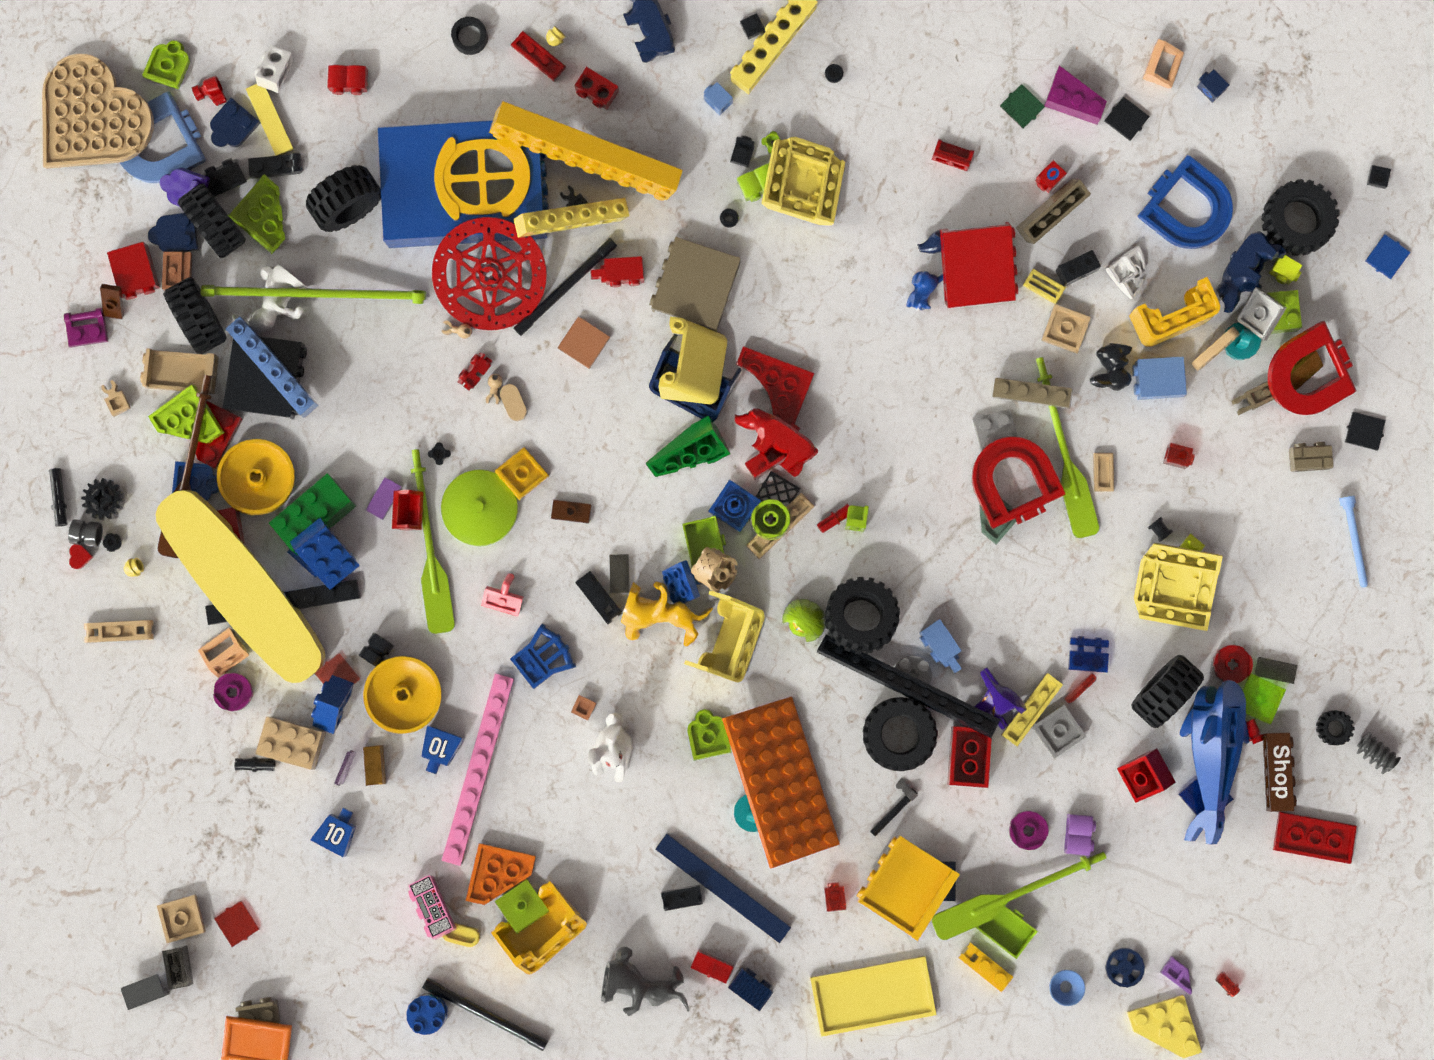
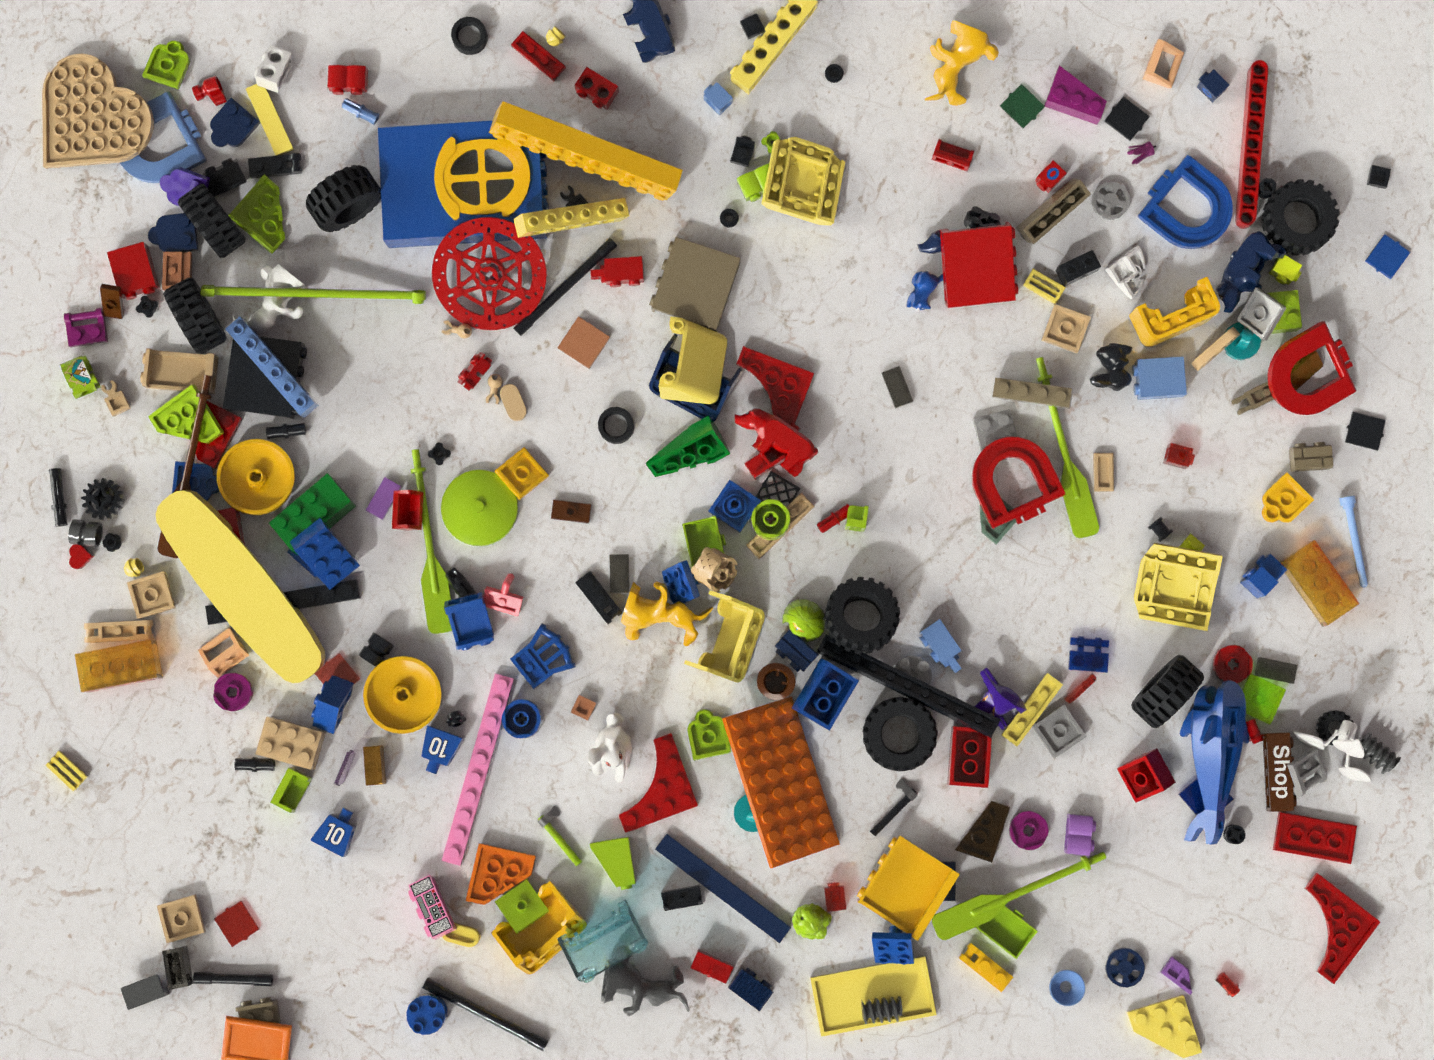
none -> light yellow tile [45,751,88,791]
none -> lime brick [60,355,100,399]
none -> clear yellow brick [75,639,163,693]
none -> tan plate [127,571,176,619]
none -> black plate [136,296,158,318]
none -> black piece [193,972,273,986]
none -> black pin [266,423,306,439]
none -> lime panel [270,768,312,813]
none -> medium blue axle [342,98,380,125]
none -> blue panel [444,592,494,650]
none -> black hinge [445,567,477,598]
none -> black plate [446,711,466,727]
none -> blue brick [502,699,543,738]
none -> lime piece [537,806,582,866]
none -> clear light blue windscreen [557,899,648,983]
none -> lime slope [590,837,636,890]
none -> black tyre [598,407,634,444]
none -> red plate [619,733,698,833]
none -> reddish brown hat [757,663,796,700]
none -> dark blue brick [775,629,819,672]
none -> blue brick [792,659,859,731]
none -> lime hair [792,903,832,940]
none -> dark grey piece [861,996,902,1024]
none -> blue plate [872,926,915,965]
none -> clear smoke tile [881,366,913,409]
none -> yellow animal [924,21,999,106]
none -> dark brown wing [955,801,1010,863]
none -> black plate [964,206,1001,228]
none -> light grey piece [1091,182,1130,220]
none -> flat silver piece [1127,141,1156,164]
none -> black wheel [1223,824,1246,844]
none -> red beam [1235,60,1268,229]
none -> blue brick [1240,554,1287,598]
none -> black bush [1258,178,1277,199]
none -> yellow plate [1262,472,1314,523]
none -> clear yellow brick [1280,540,1360,626]
none -> light grey plate [1287,749,1327,797]
none -> white plant [1293,720,1371,782]
none -> red plate [1304,873,1380,984]

